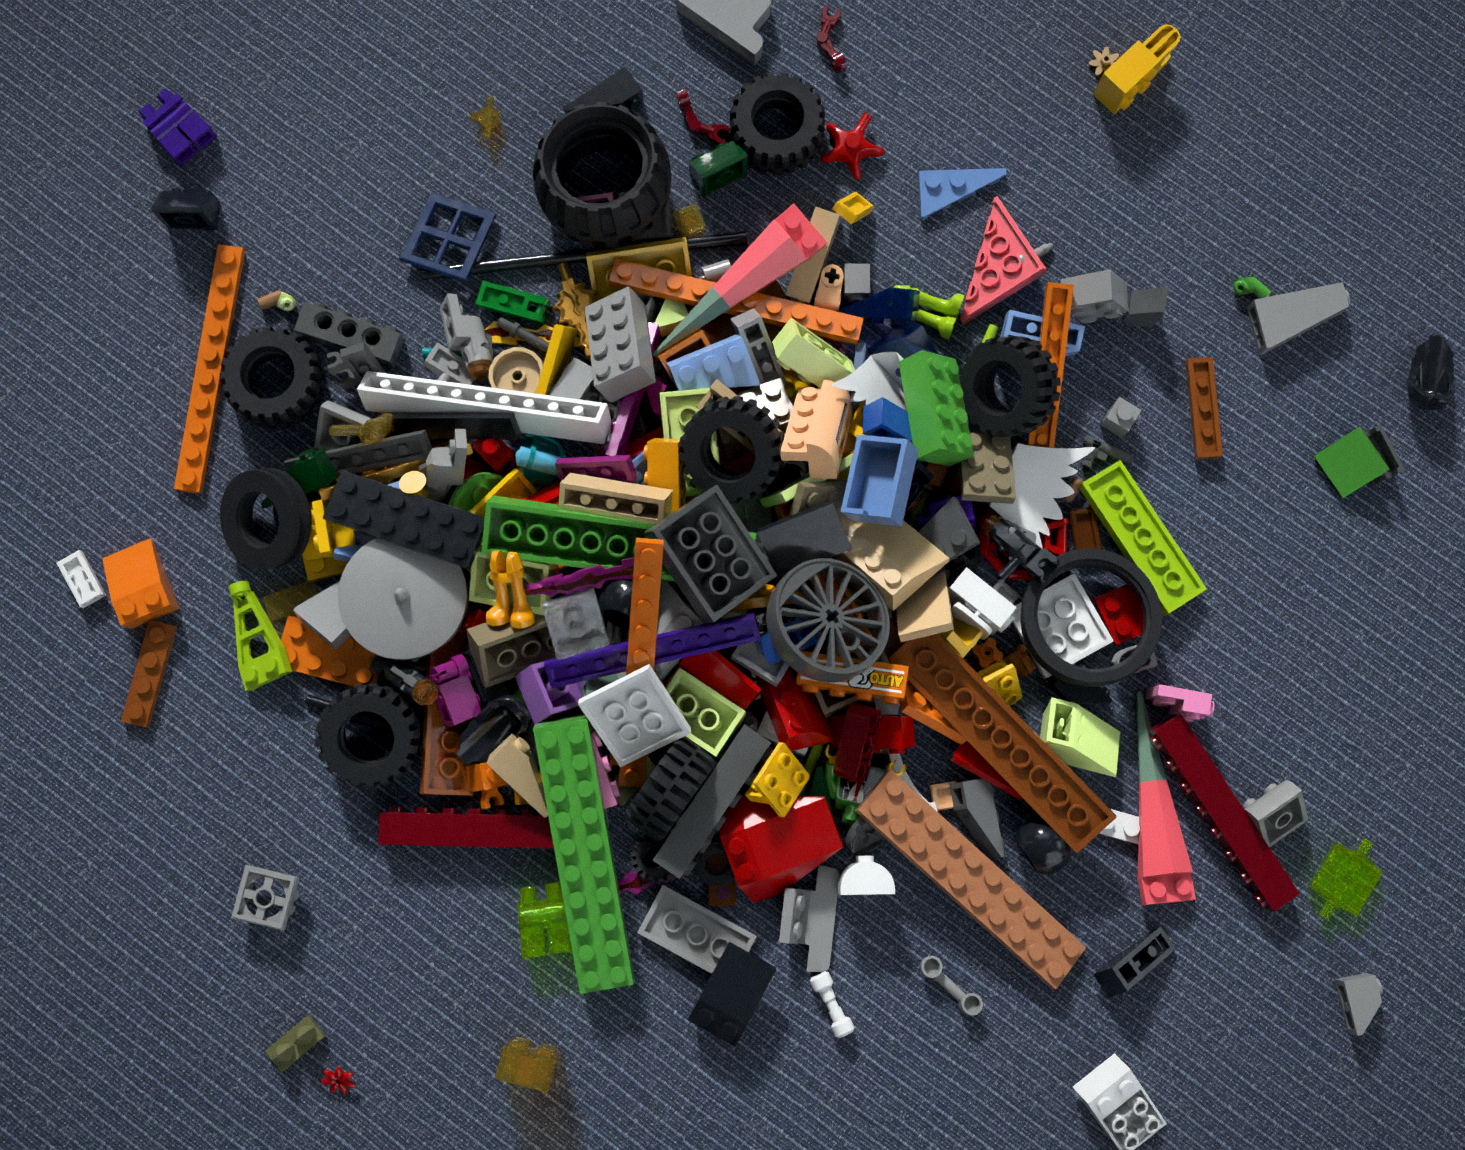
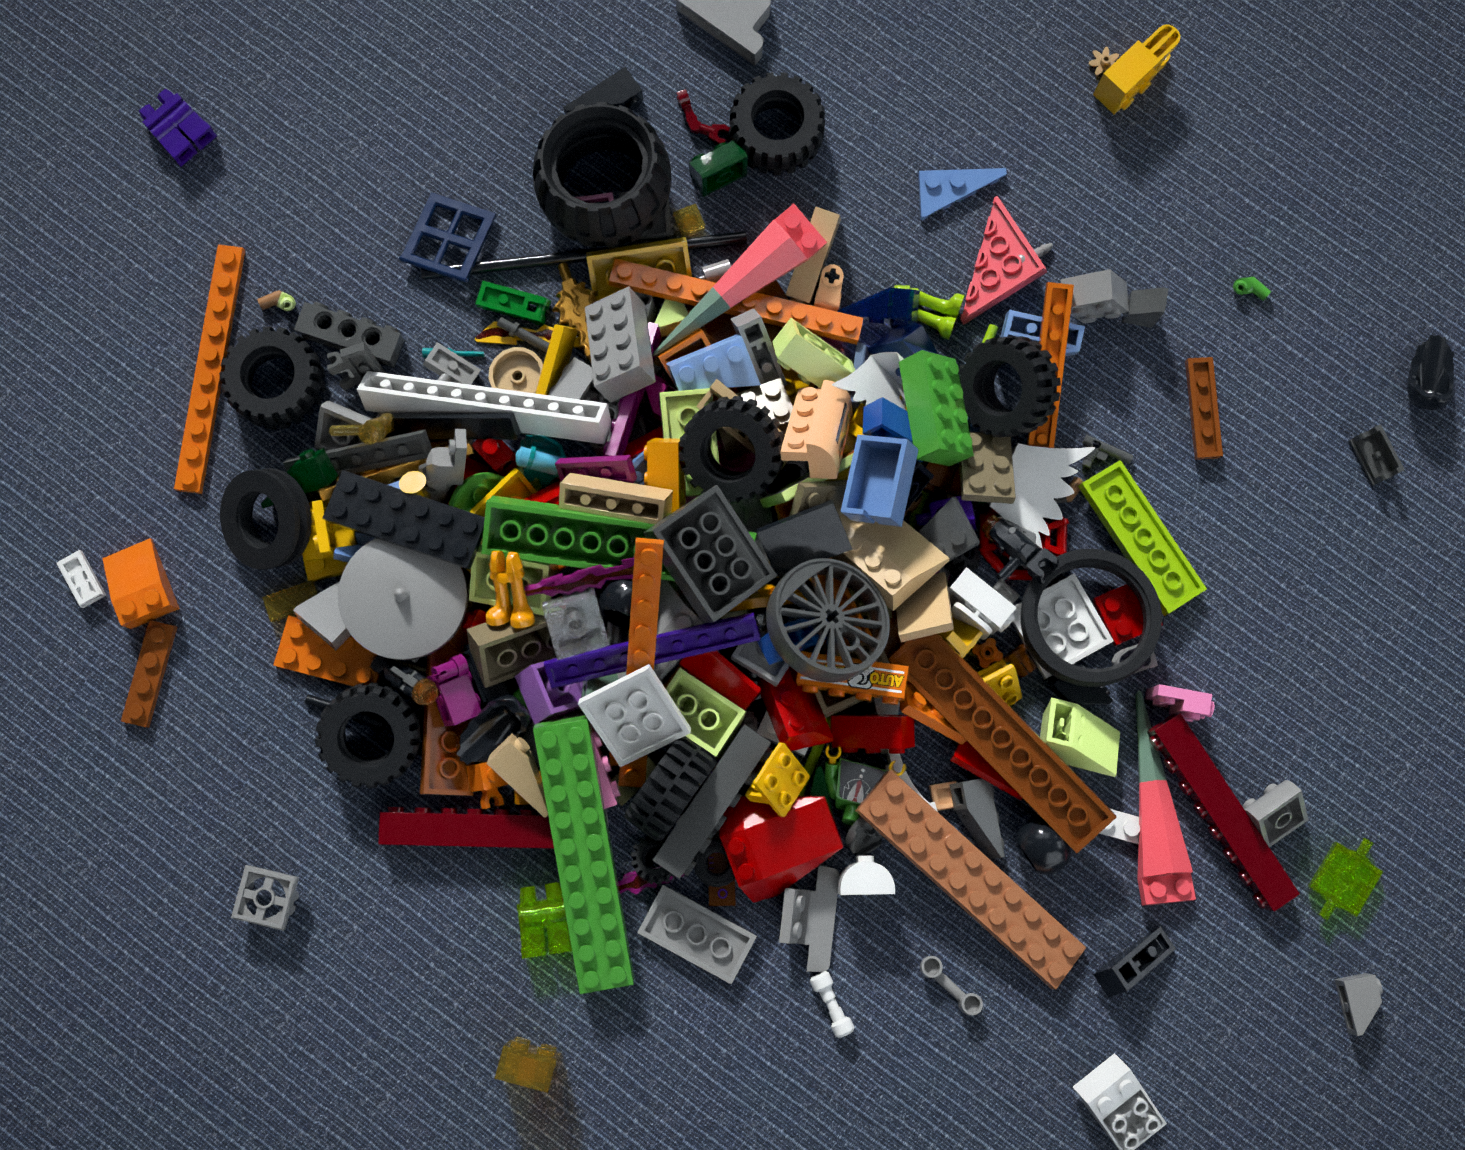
black slope [151,188,220,230] -> none
lime plate [228,581,292,691] -> none
olive tile [265,1015,326,1073] -> none
red plant [321,1066,356,1094] -> none
light grey plate [440,294,493,380] -> none
clear yellow piece [470,96,501,138] -> none
black slope [688,942,777,1046] -> none
dark red piece [817,5,846,73] -> none
red animal [820,113,885,180] -> none
yellow tile [832,192,874,225] -> none
dark red beam [833,702,882,784] -> none
light grey brick [843,264,870,304] -> none
reddish brown tile [1068,507,1102,550] -> none
light grey brick [1100,397,1142,438] -> none
light grey slope [1247,282,1350,355] -> none
bright green tile [1314,427,1389,498] -> none

